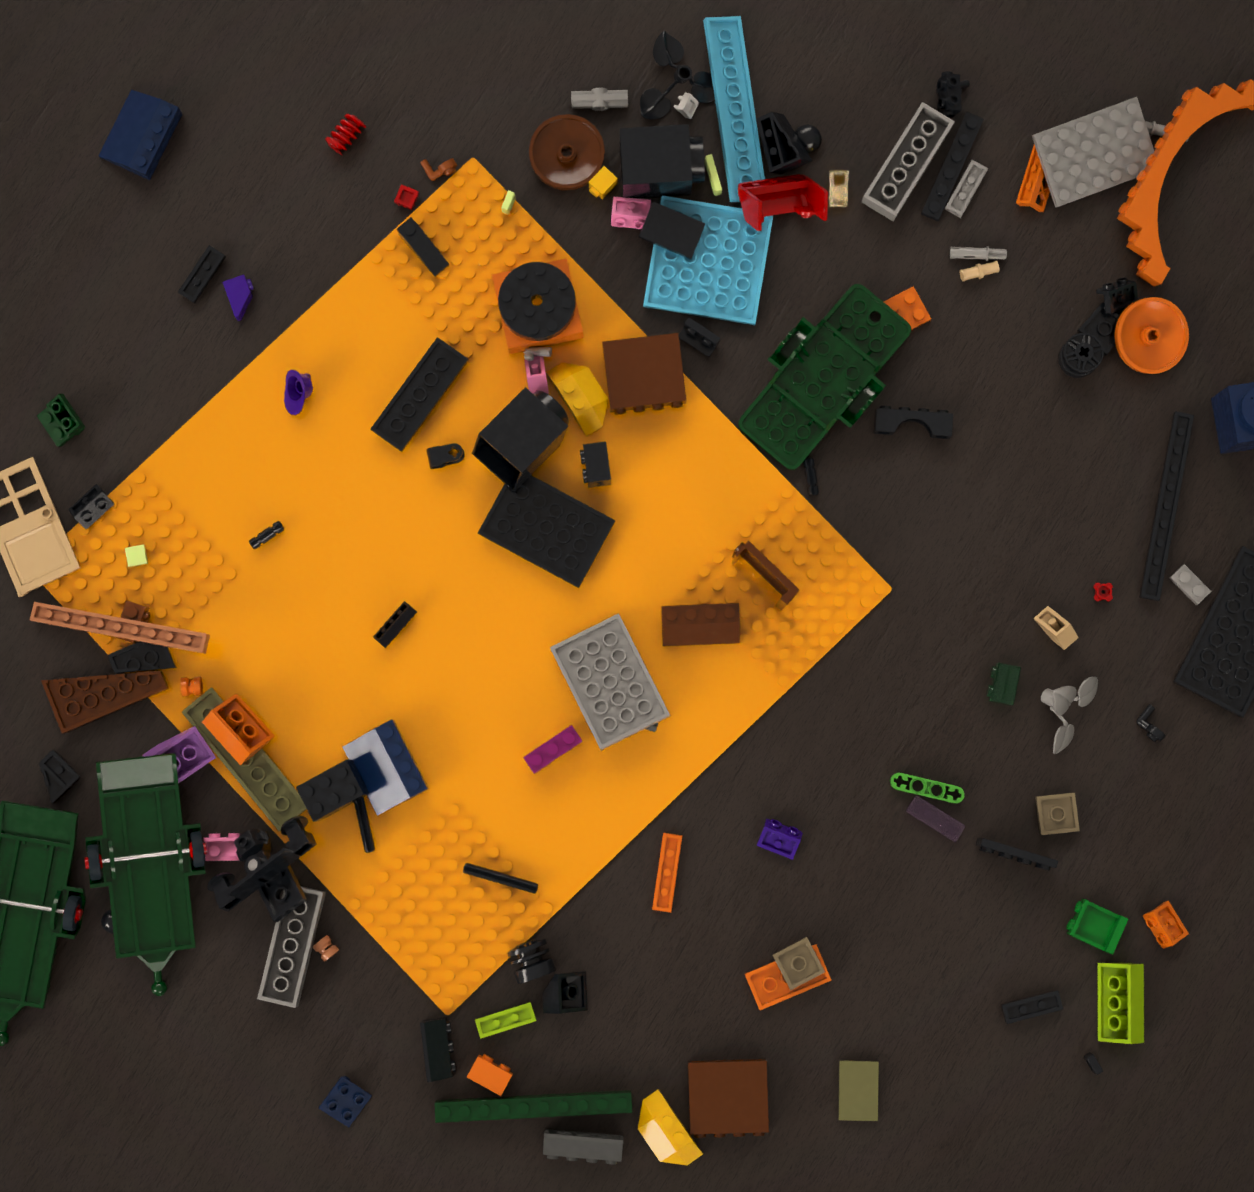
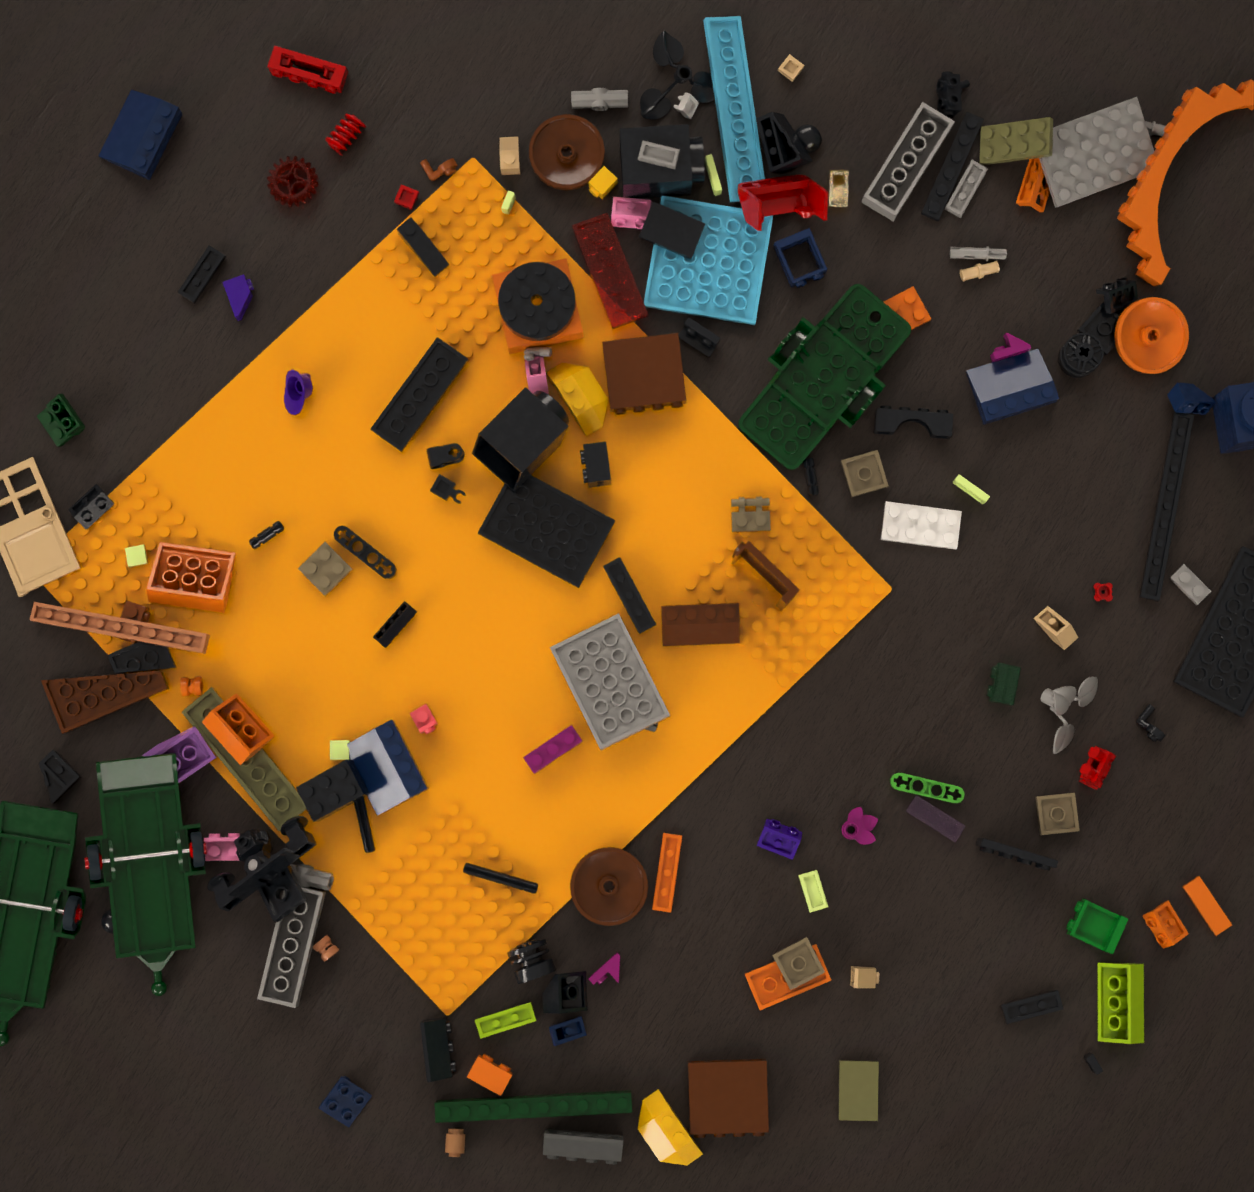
none -> orange slope [146,542,236,613]
none -> red brick [267,45,348,94]
none -> clear red gear [267,156,319,207]
none -> light grey piece [290,864,334,890]
none -> dark tan plate [298,542,353,596]
none -> yellowish green tile [330,740,350,760]
none -> black beam [334,526,397,579]
none -> coral bracket [409,704,438,735]
none -> black plate [430,474,466,504]
none -> medium nougat brick [445,1128,466,1157]
none -> tan slope [500,137,520,175]
none -> dark blue slope [549,1016,587,1046]
none -> reddish brown dish [570,847,648,926]
none -> clear red plate [572,213,648,329]
none -> magenta slope [588,952,620,985]
none -> black plate [603,557,656,634]
none -> light grey tile [638,140,680,169]
none -> dark tan plate [731,496,771,532]
none -> dark blue window [774,228,827,288]
none -> tan plate [778,54,804,82]
none -> yellowish green tile [798,870,828,913]
none -> dark tan plate [841,450,889,498]
none -> magenta plate [841,807,878,845]
none -> tan slope [850,966,879,988]
none -> white plate [881,501,962,550]
none -> yellowish green tile [953,474,990,504]
none -> dark blue slope [966,349,1059,425]
none -> olive plate [980,117,1053,165]
none -> magenta slope [990,333,1031,362]
none -> red hips [1079,746,1116,790]
none -> dark blue slope [1167,382,1216,415]
none -> orange tile [1182,876,1232,936]

